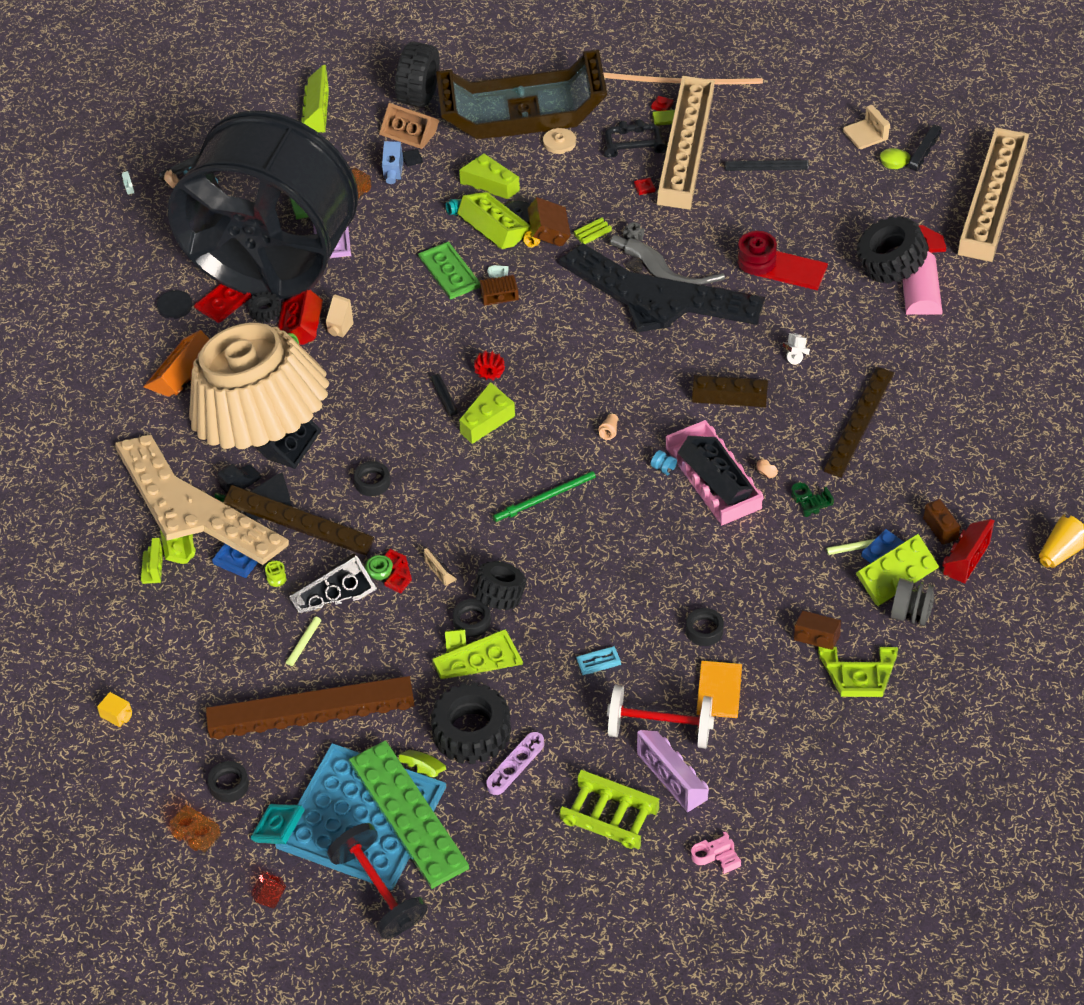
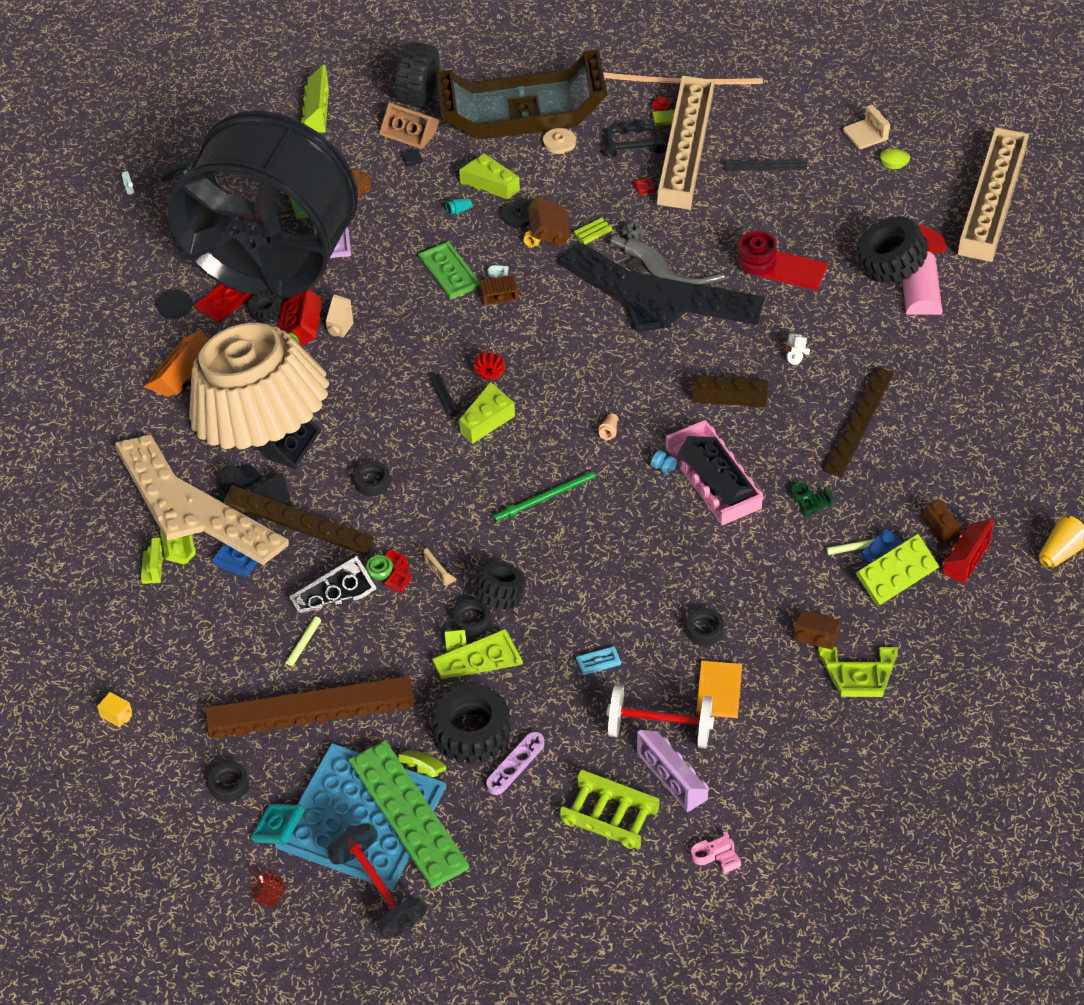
light nougat plate [164,170,180,189] -> none
clear orange brick [169,804,221,853] -> none
lime wheel [265,561,286,587] -> none
medium blue torso [382,141,403,184] -> none
lime slope [457,192,531,249] -> none
light nougat plate [756,458,779,479] -> none
dark grey wheel [891,578,935,626] -> none
black beam [909,124,942,171] -> none

